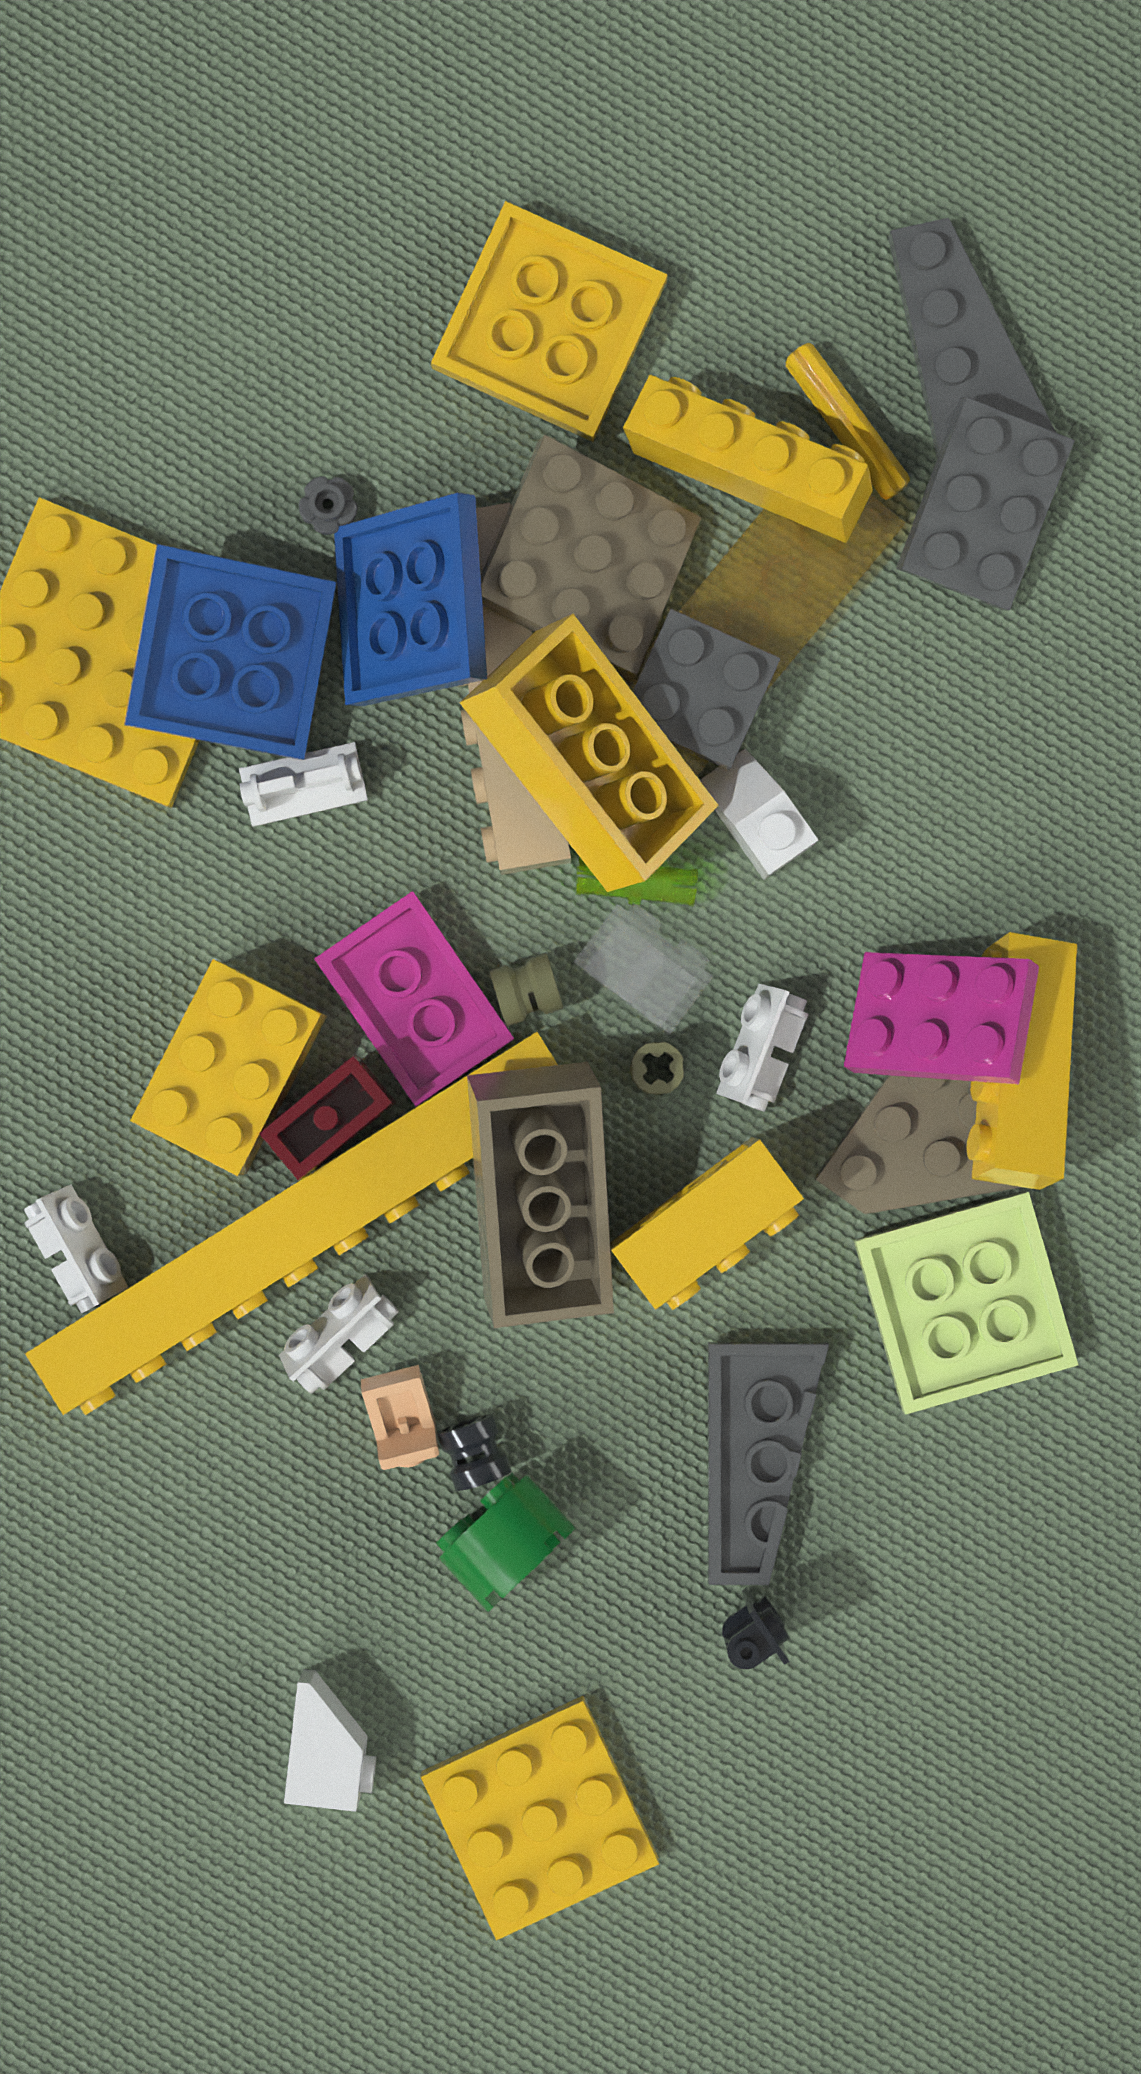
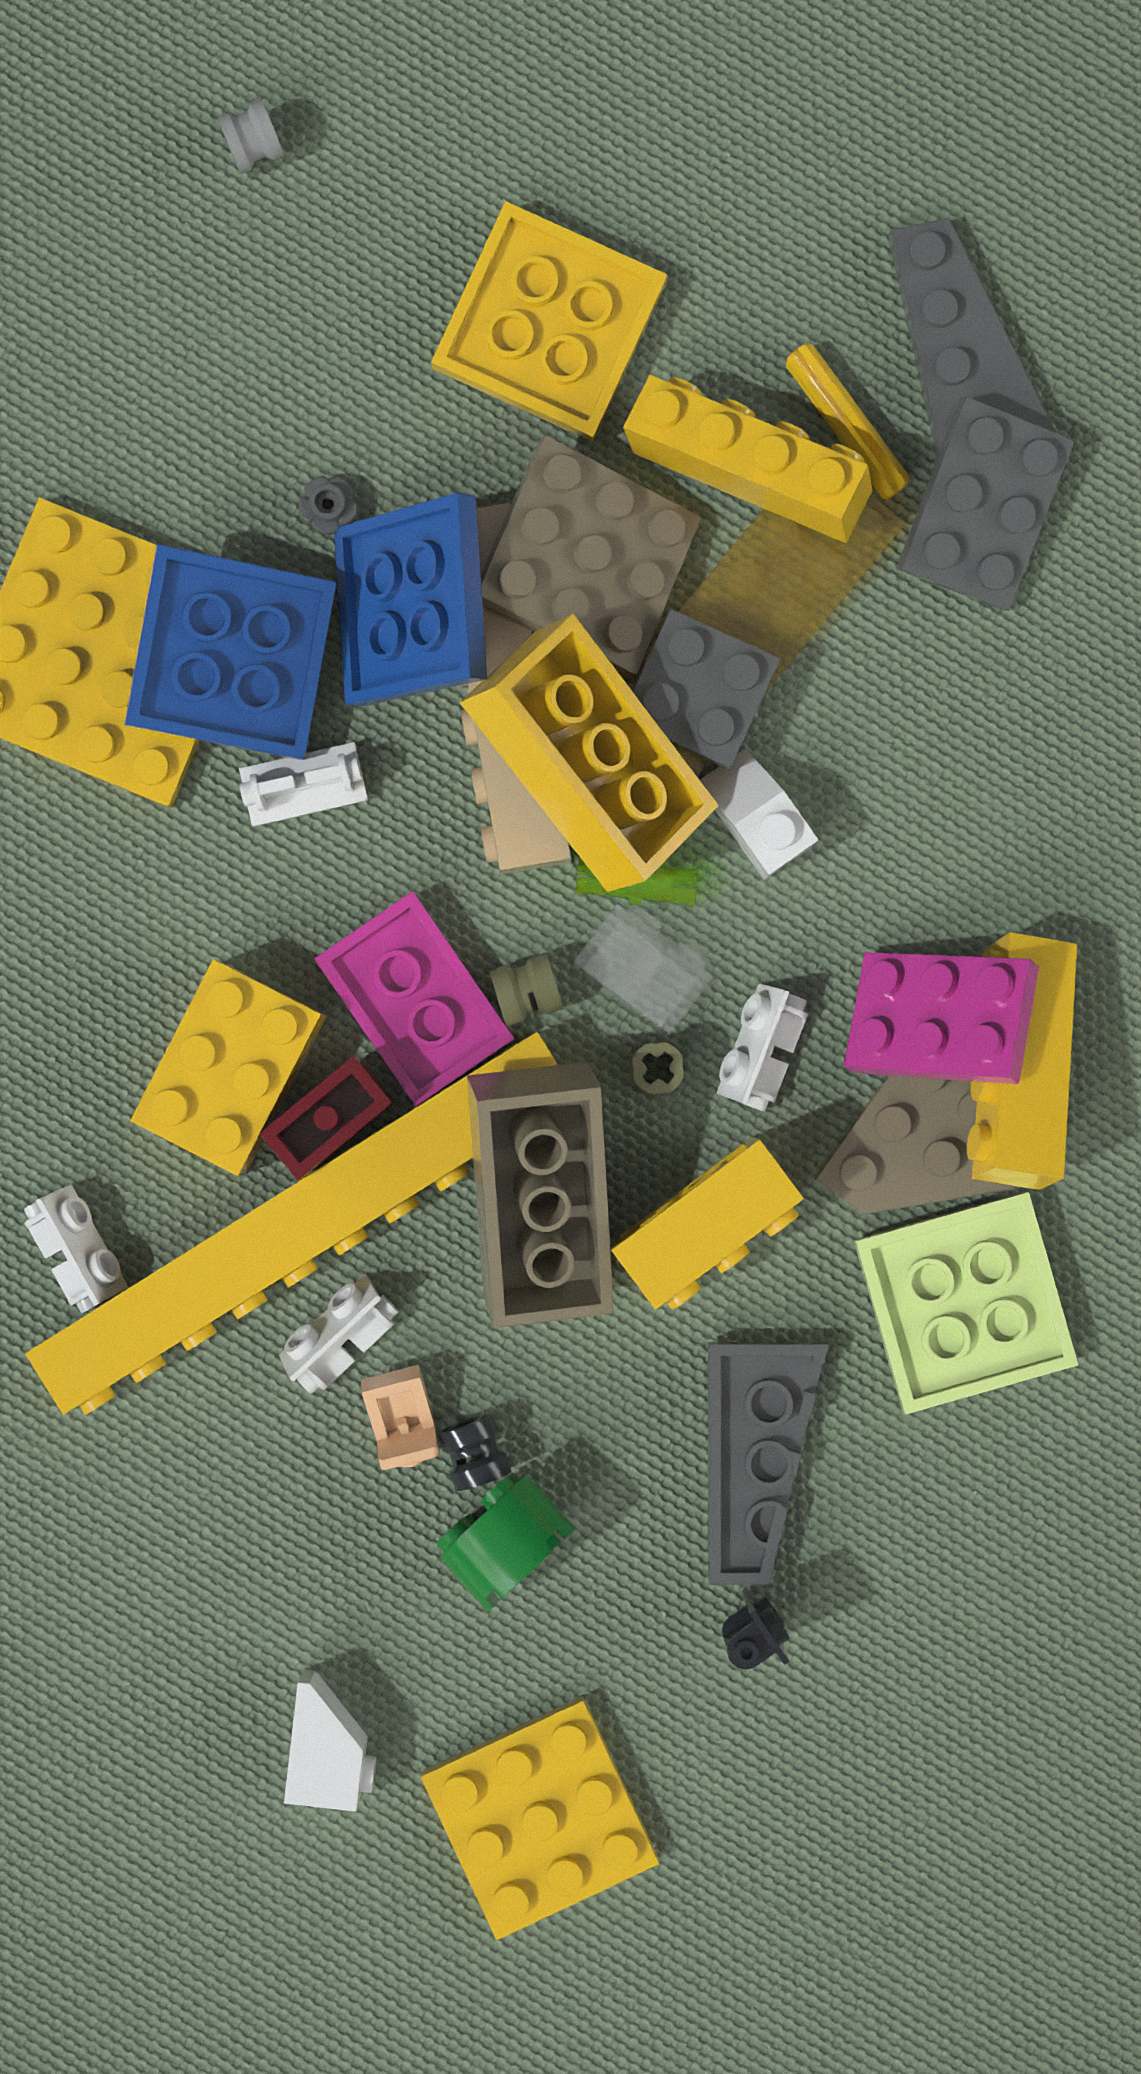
none -> light grey wheel [217,98,284,174]

